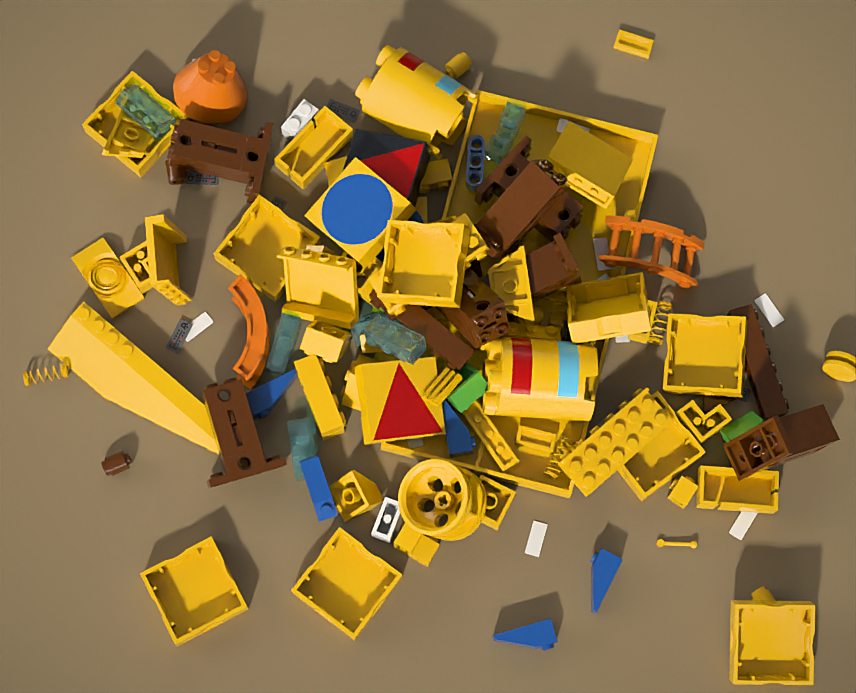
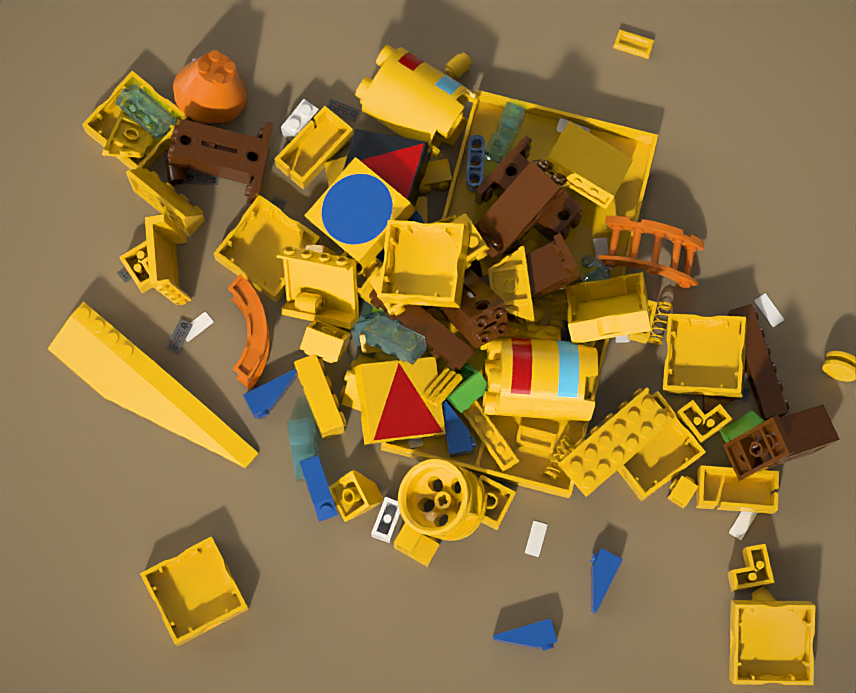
yellow piece [23,363,68,386] -> none
yellow slope [71,238,145,319] -> none
reddish brown brick [101,451,132,476] -> none
reddish brown brick [201,377,287,488] -> none
clear light blue brick [266,313,302,376] -> none
yellow tile [291,527,403,641] -> none
yellow hinge [656,539,698,548] -> none
none -> yellow slope [126,168,205,237]
none -> yellow brick [295,292,325,314]
none -> clear light blue plant [581,254,611,283]
none -> yellow brick [727,544,774,592]

